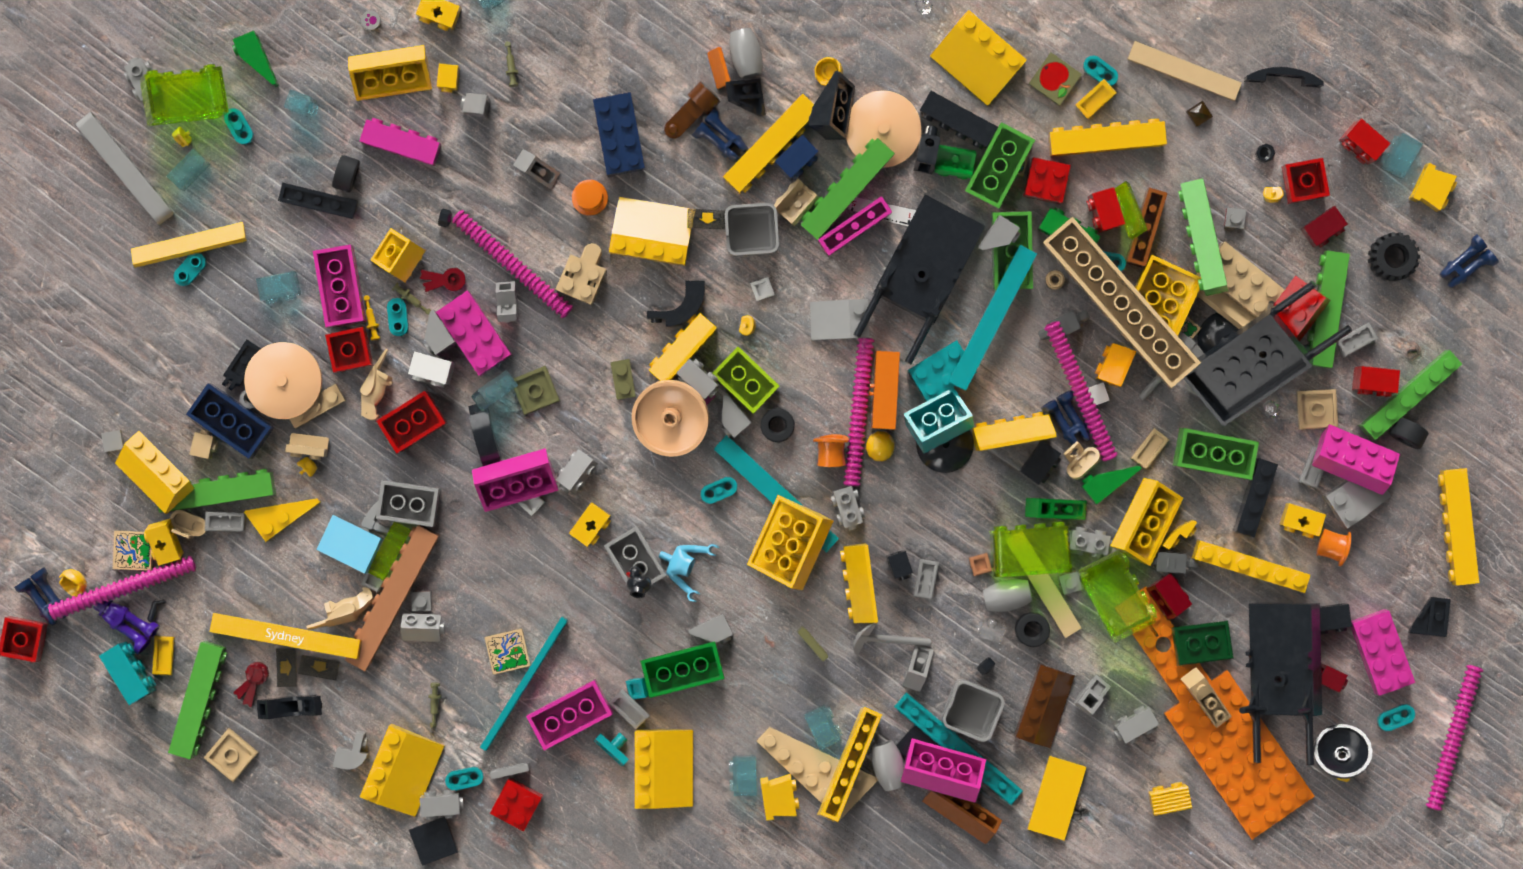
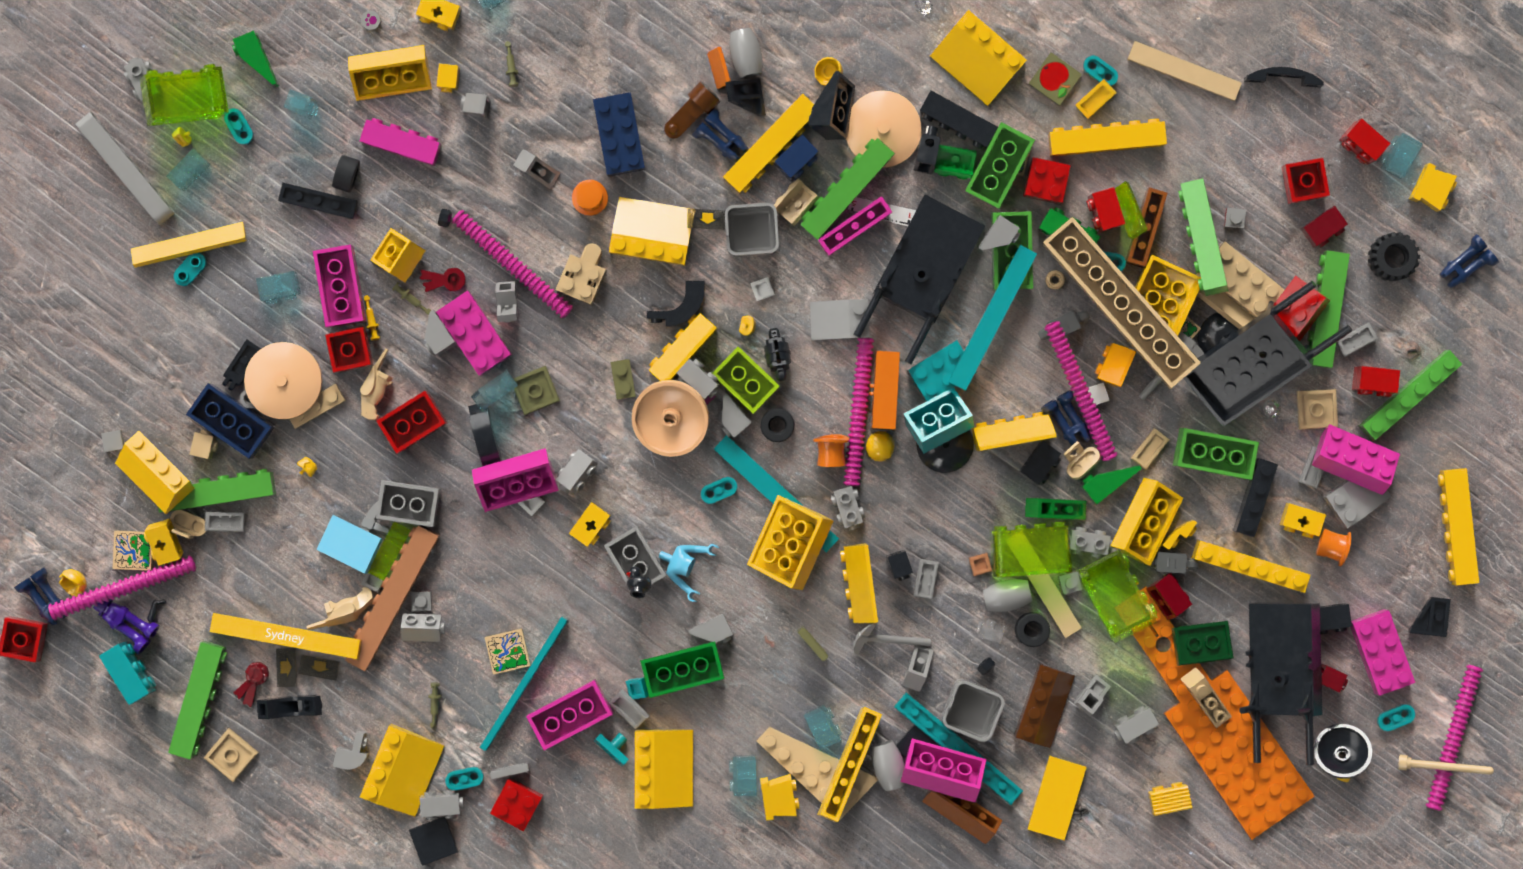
yellow tile [152,636,175,675] -> none
yellow wing [244,498,320,542] -> none
tan bracket [285,433,329,460] -> none
teal plate [387,298,409,336] -> none
white brick [408,352,455,388] -> none
dark brown tile [1186,101,1213,127] -> none
black tile [1255,143,1275,163] -> none
yellow piece [1263,187,1284,203] -> none
black tyre [1390,418,1429,449] -> none
none -> black piece [764,328,791,381]
none -> tan piece [1399,755,1494,775]

